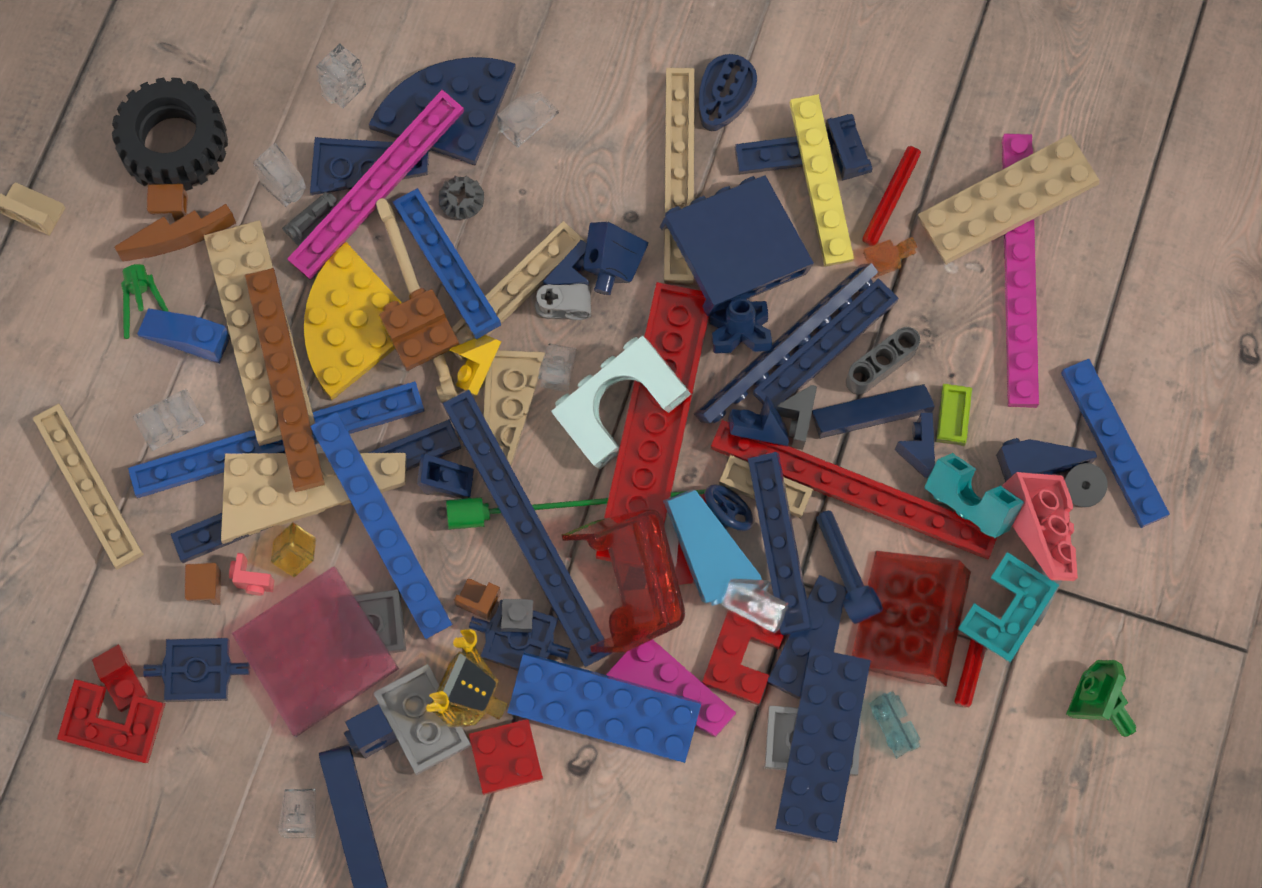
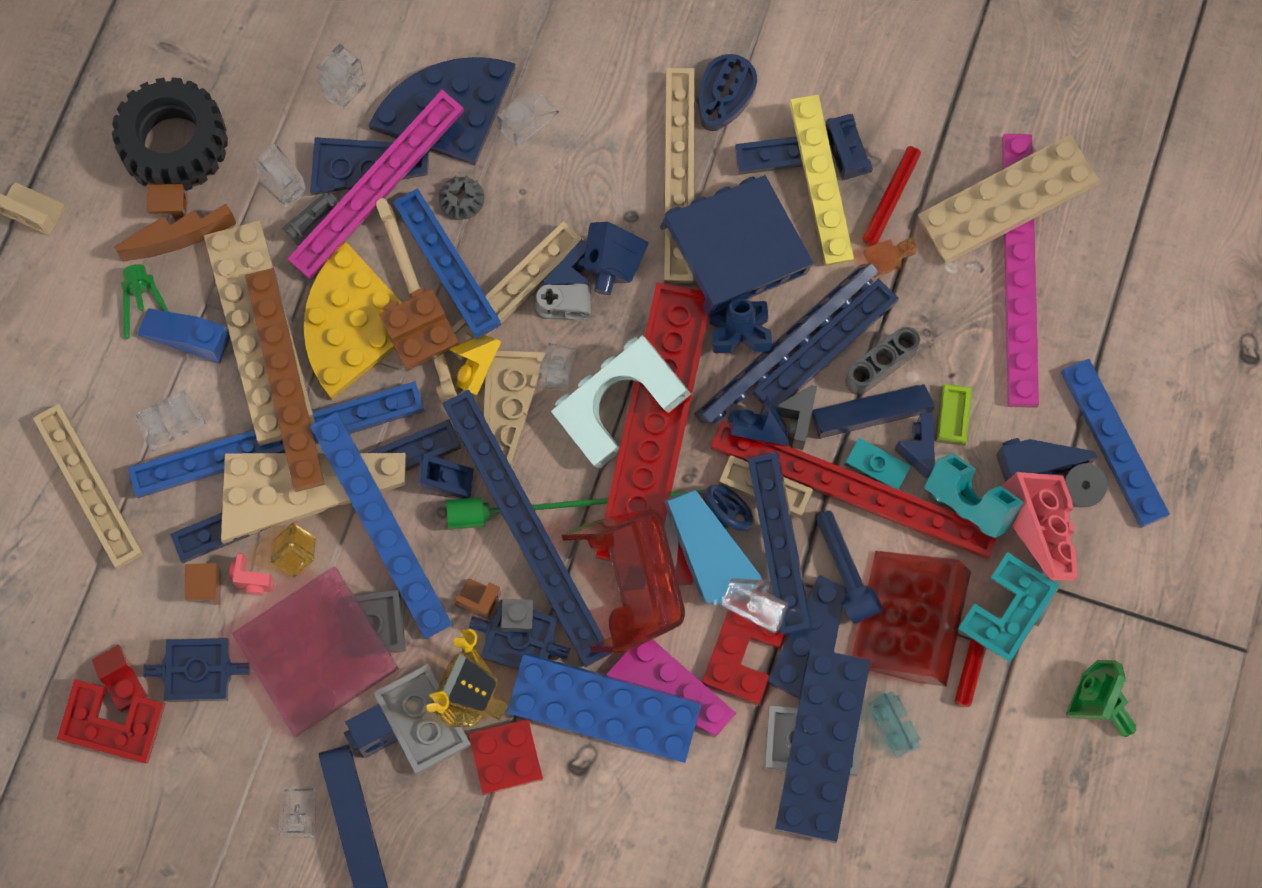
none -> teal plate [844,438,911,489]

